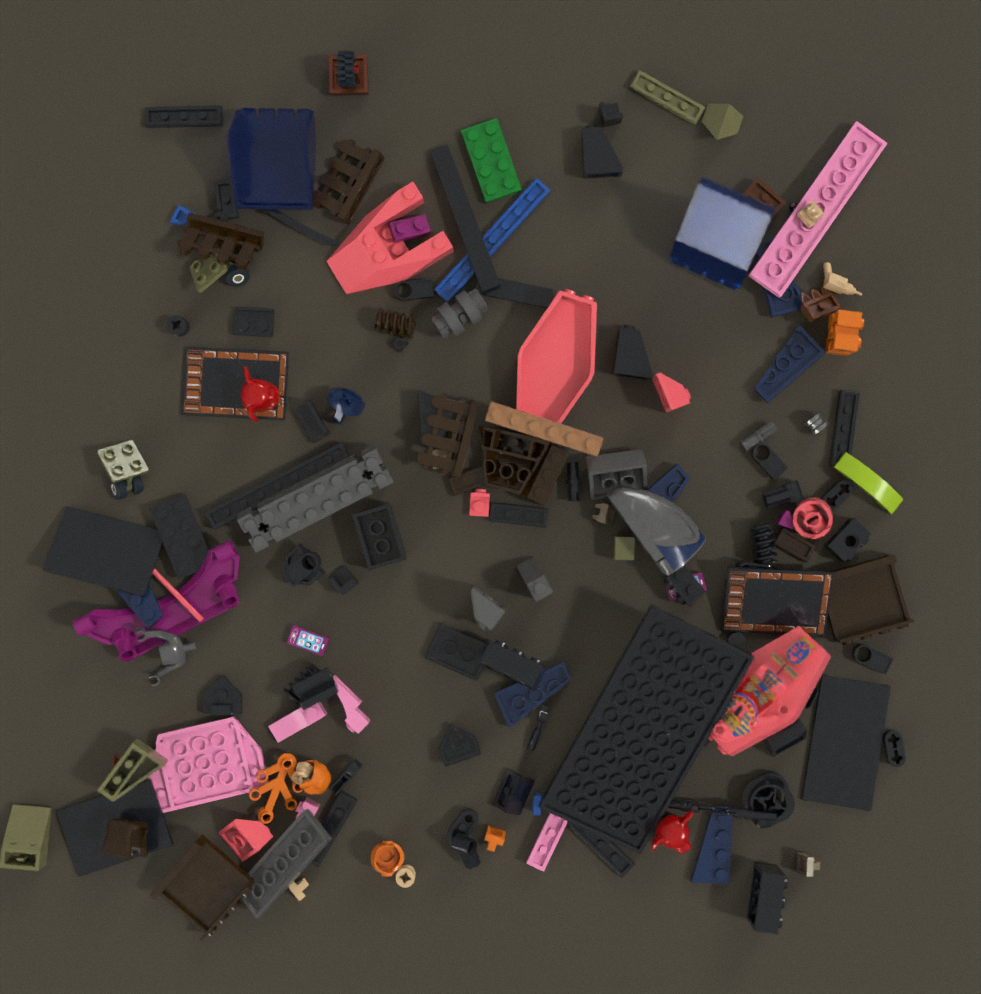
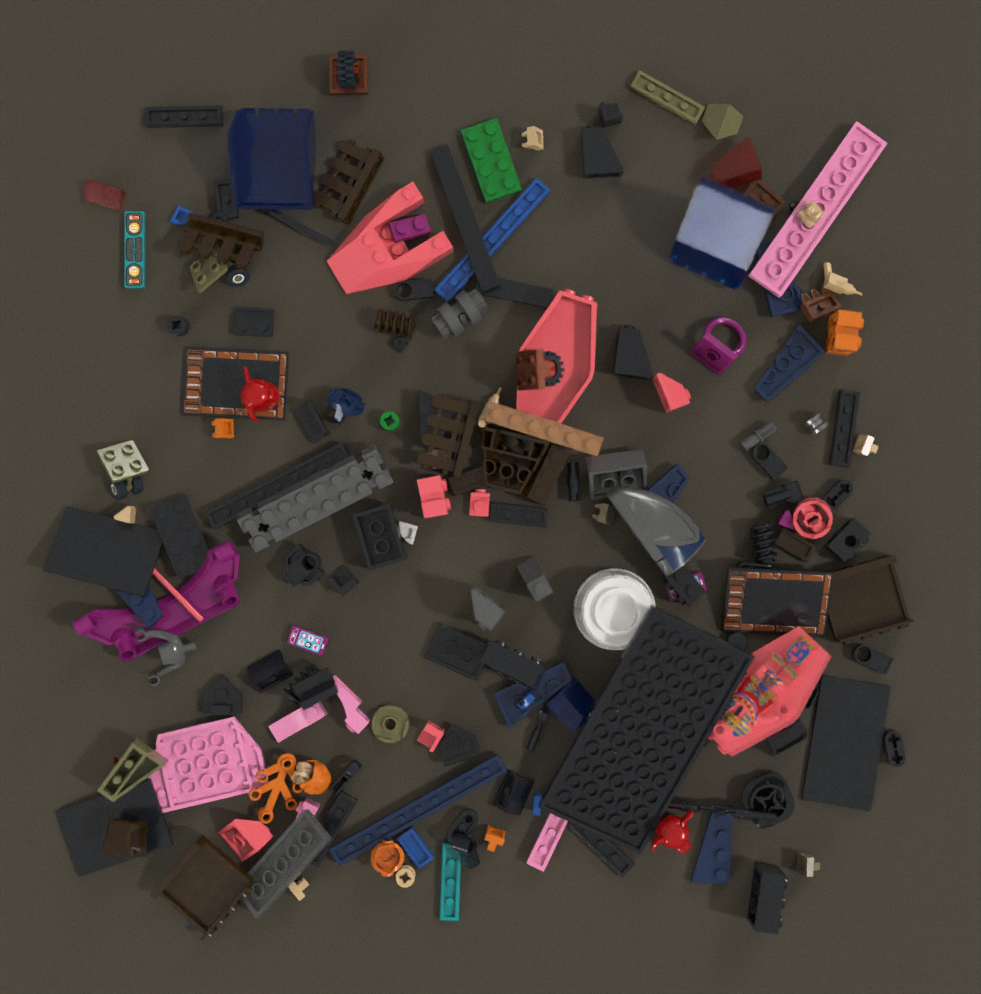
olive slope [0,804,52,871] -> none
olive panel [613,536,635,560] -> none
lime slope [833,452,903,514] -> none
none -> clear red slope [83,179,126,211]
none -> tan slope [114,506,136,523]
none -> tile [124,211,146,289]
none -> orange tile [211,418,234,439]
none -> black panel [247,649,294,694]
none -> dark blue plate [330,753,507,866]
none -> olive tile [371,704,410,743]
none -> green wheel [380,411,400,431]
none -> blue tile [396,826,435,869]
none -> white tile [399,521,418,545]
none -> coral brick [417,476,451,518]
none -> coral panel [417,720,445,753]
none -> teal tile [440,842,461,921]
none -> tan piece [478,387,502,427]
none -> copper plate [515,349,564,391]
none -> blue tile [517,691,535,710]
none -> tan tile [522,126,544,151]
none -> clear blue slope [545,676,596,734]
none -> white piece [573,568,655,650]
none -> magenta tile [690,317,747,376]
none -> clear red slope [709,137,762,193]
none -> tan tile [852,434,879,456]

